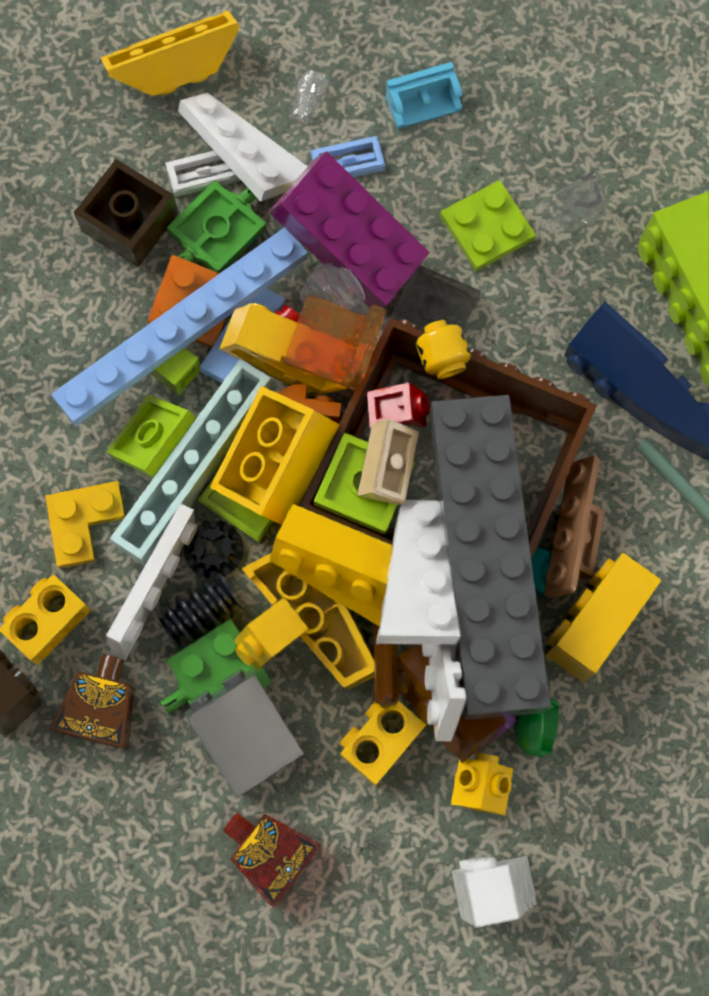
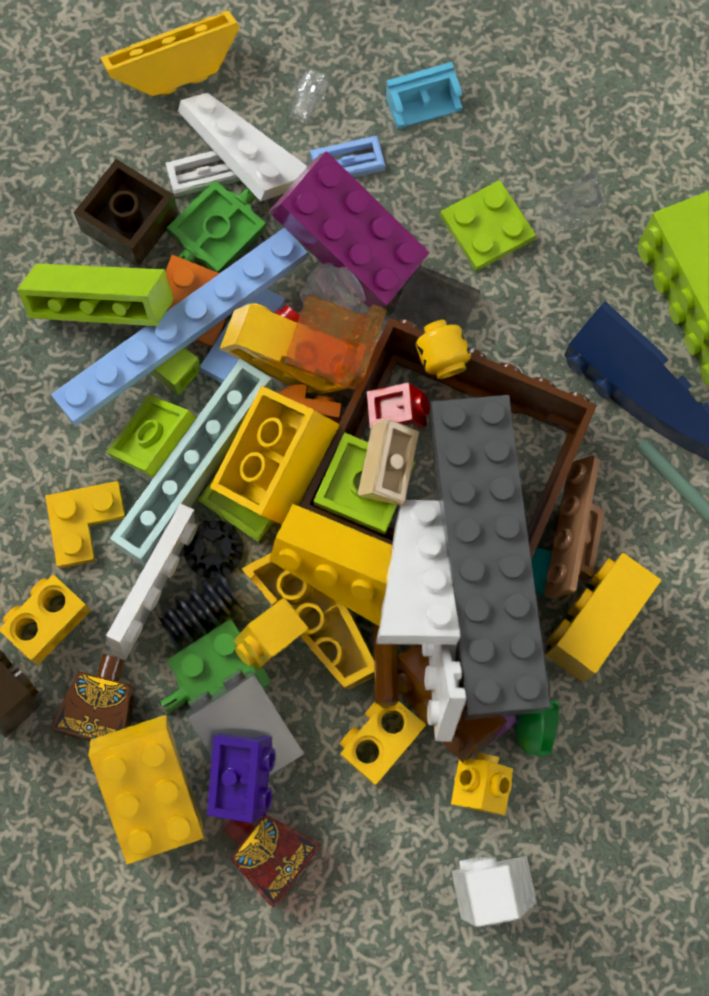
none -> lime brick [17,263,174,326]
none -> yellow brick [88,715,204,865]
none -> dark purple bracket [207,733,276,823]

